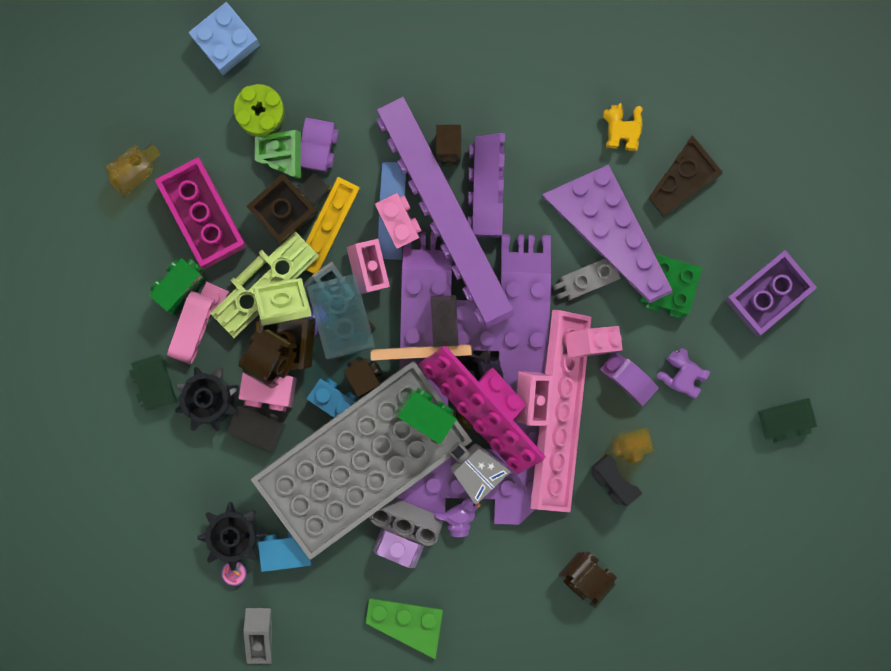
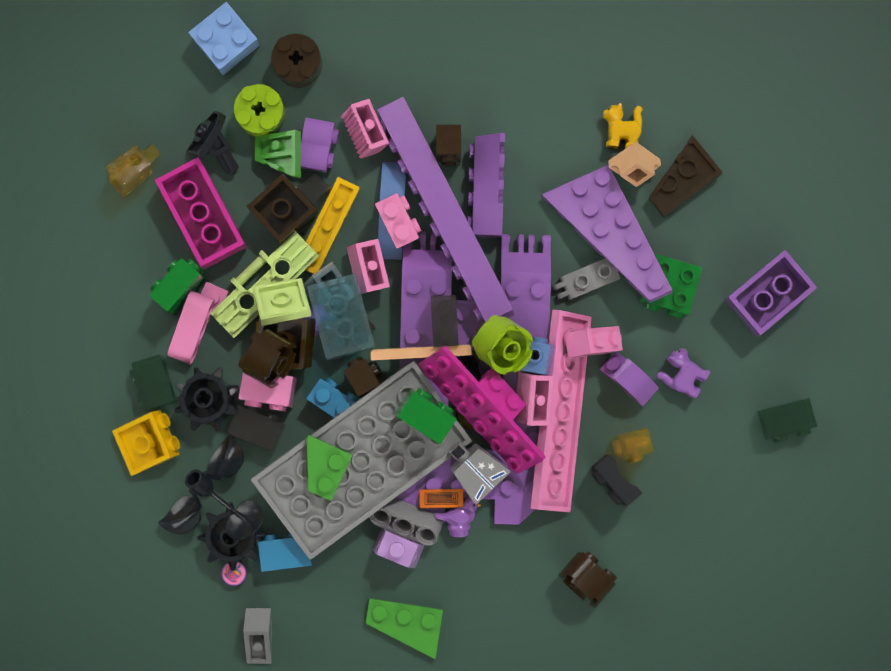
none -> yellow plate [112,410,180,476]
none -> black plant [158,434,263,540]
none -> black piece [186,111,239,174]
none -> dark brown brick [271,34,322,88]
none -> bright green wing [307,434,353,501]
none -> bright pink brick [341,99,389,159]
none -> orange sticker [420,489,463,508]
none -> lime brick [472,315,533,374]
none -> medium blue brick [521,337,554,375]
none -> light nougat brick [608,142,661,187]

